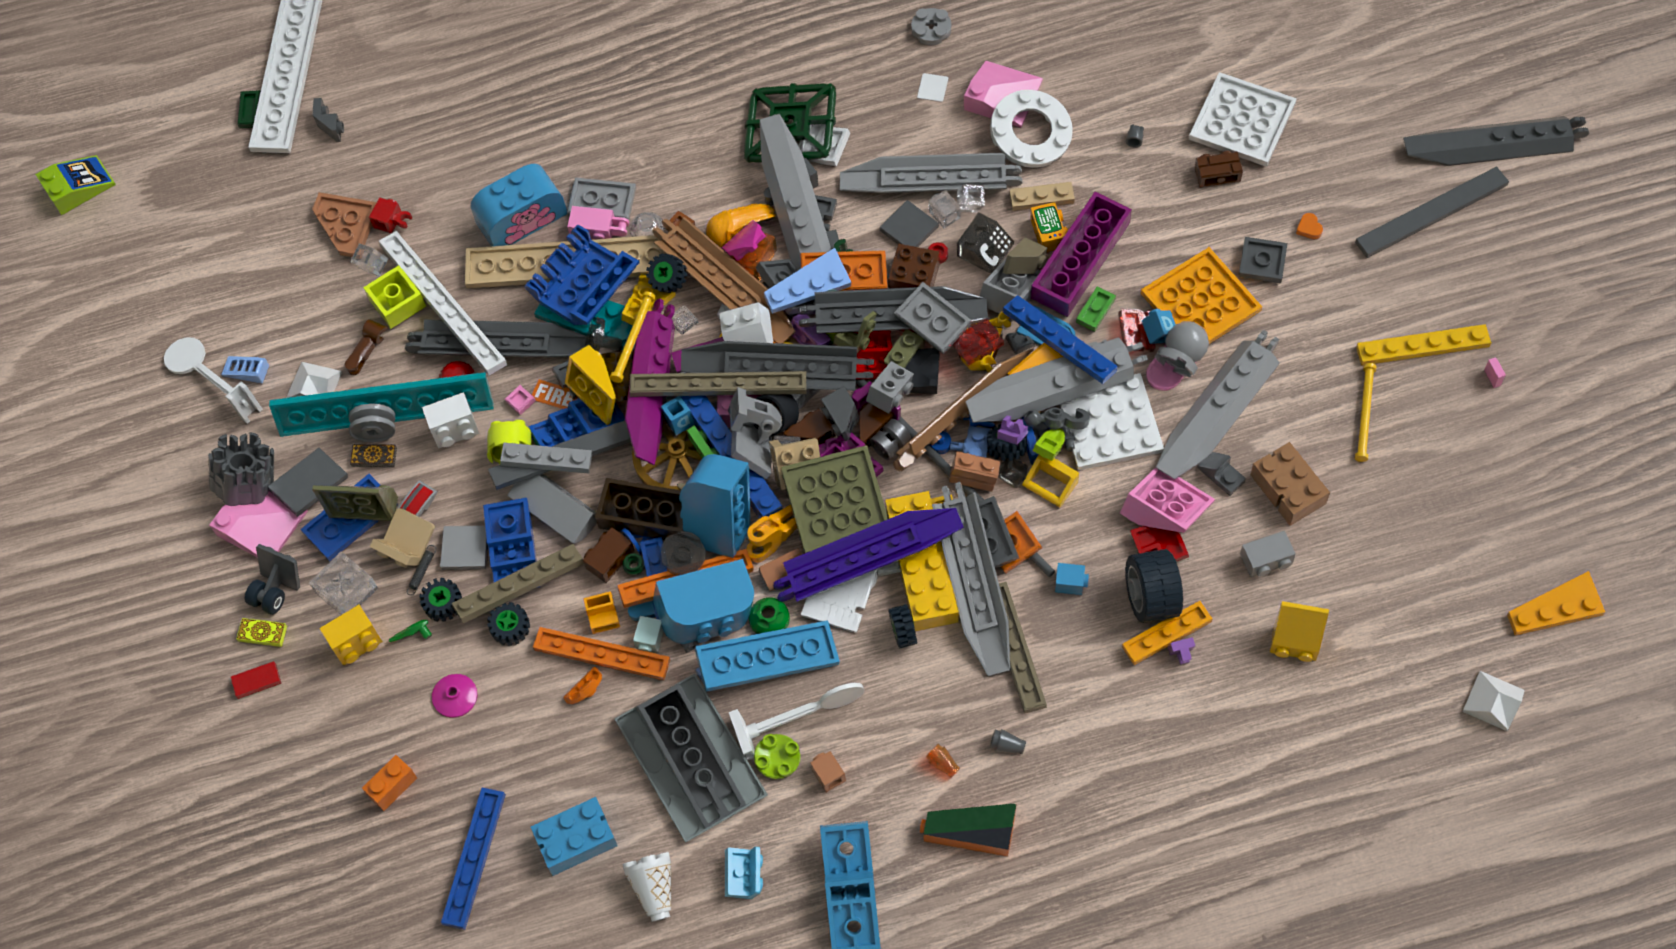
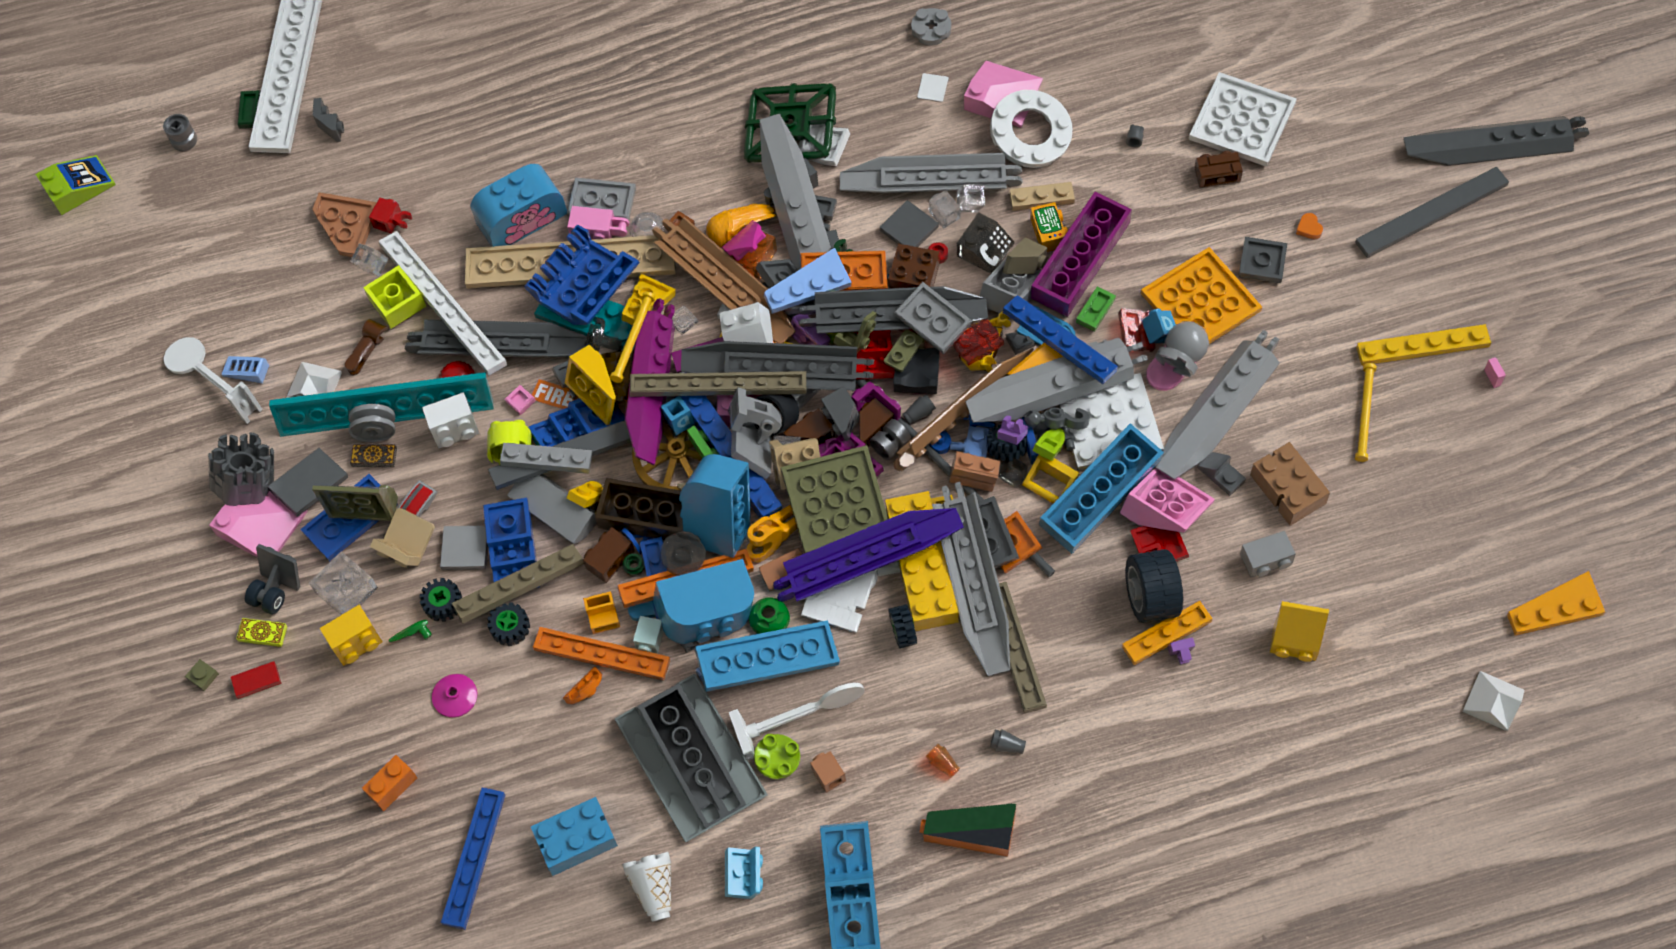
dark grey piece [406,545,436,595] -> none
black wheel [646,254,687,293] -> none
light grey brick [866,361,914,413] -> none
dark azure brick [1055,563,1089,595] -> none
none -> flat silver wheel [163,114,197,151]
none -> olive plate [185,659,219,691]
none -> yellow plate [567,481,603,508]
none -> dark grey cone [902,395,936,424]
none -> dark azure brick [1039,423,1164,554]

